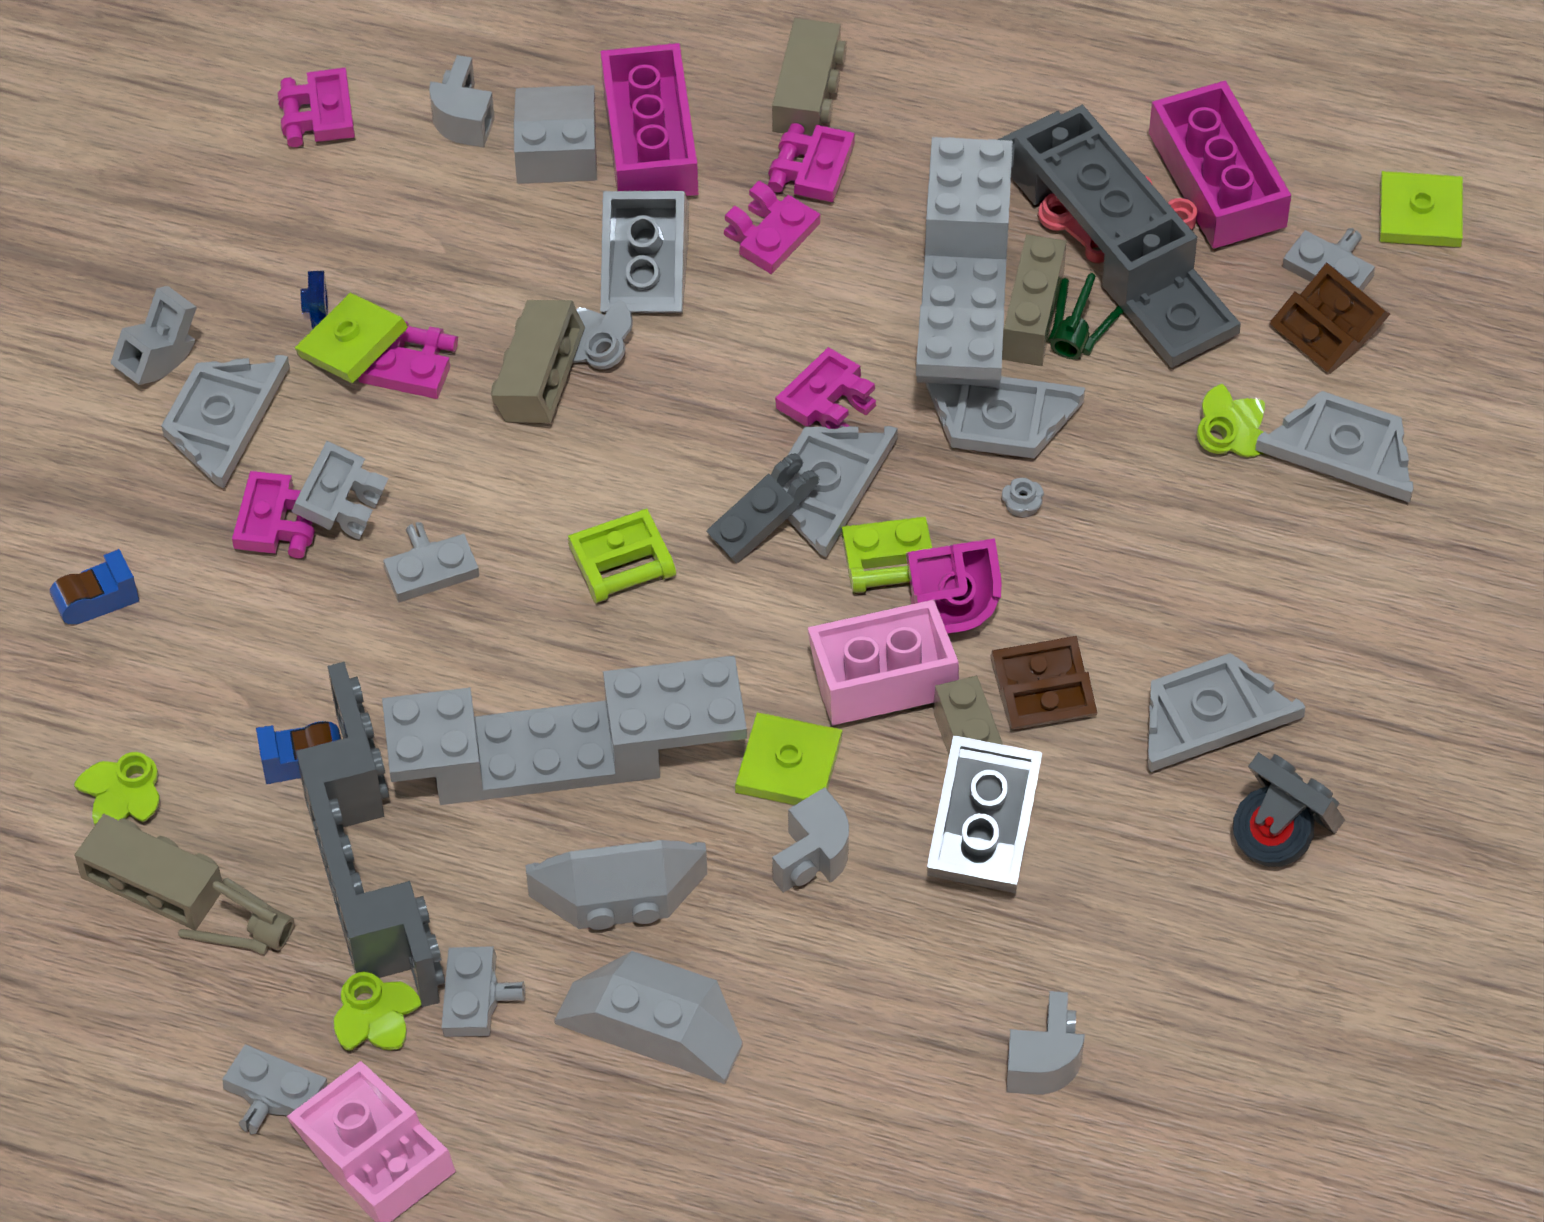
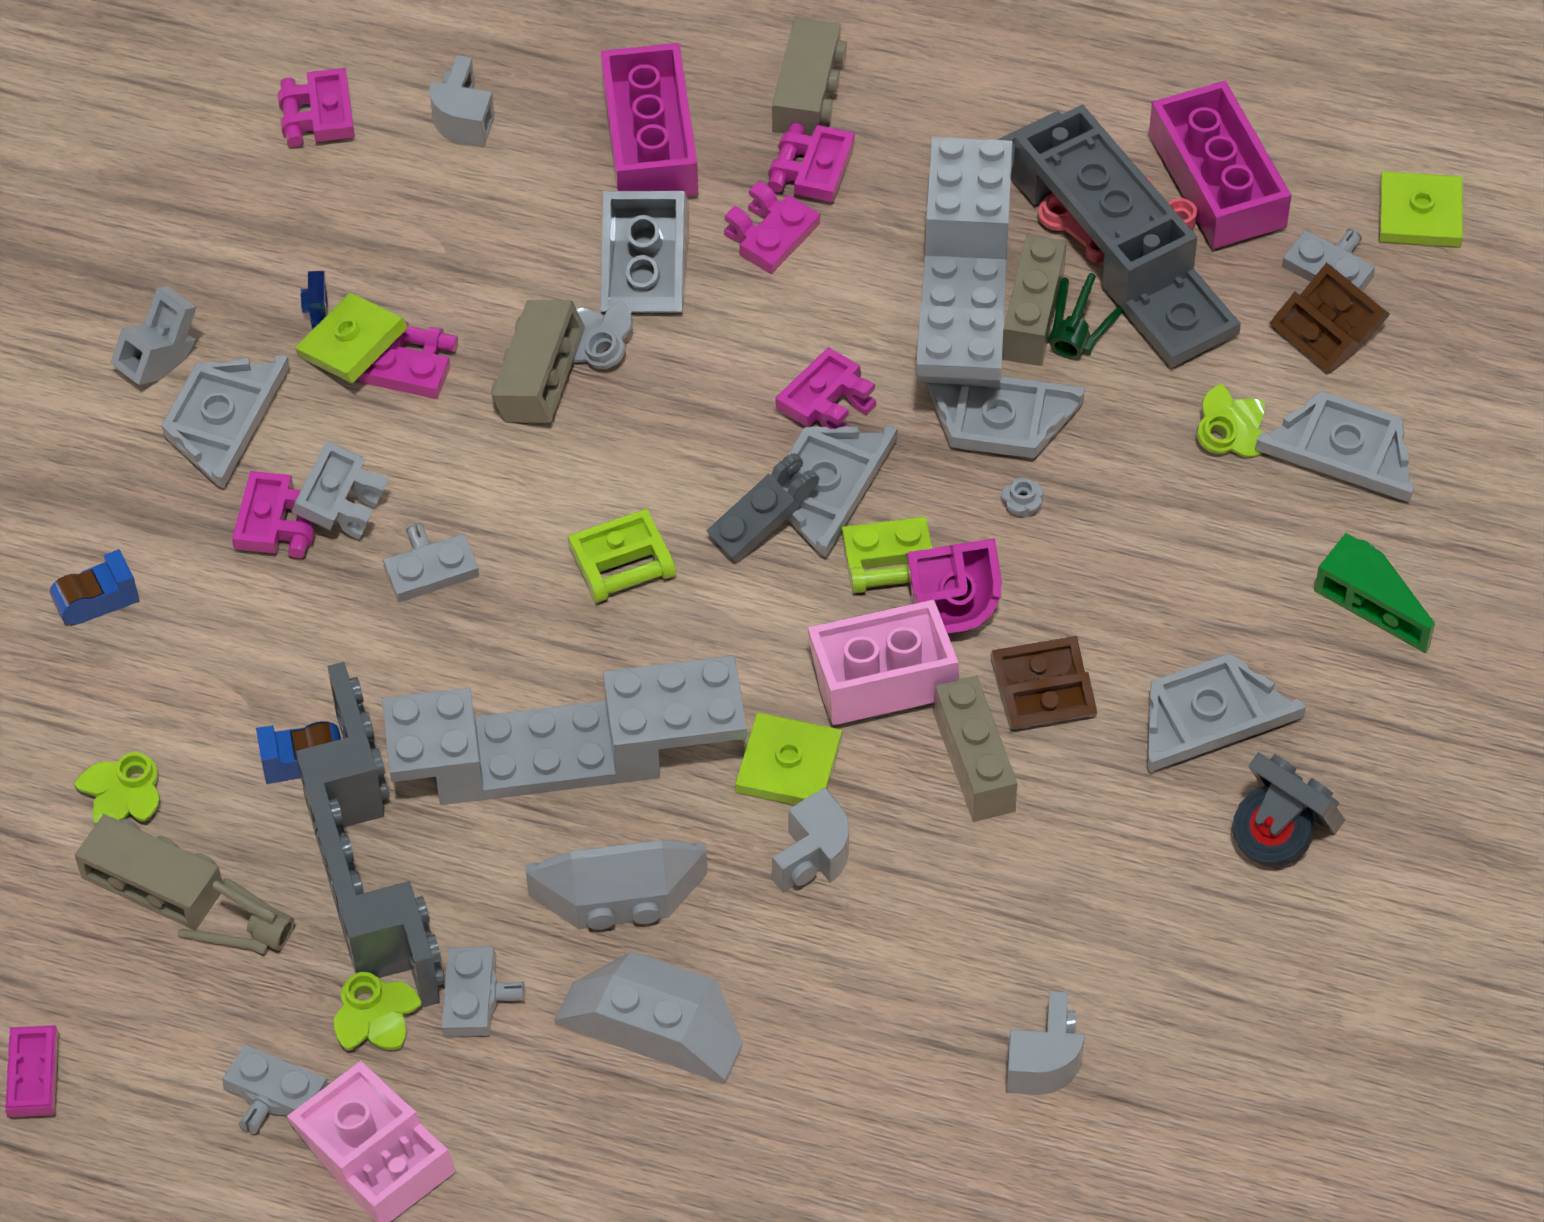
light grey slope [514,85,597,184] -> none
slope [927,735,1042,893] -> none
none -> dark pink plate [5,1025,59,1117]
none -> green slope [1314,532,1435,653]

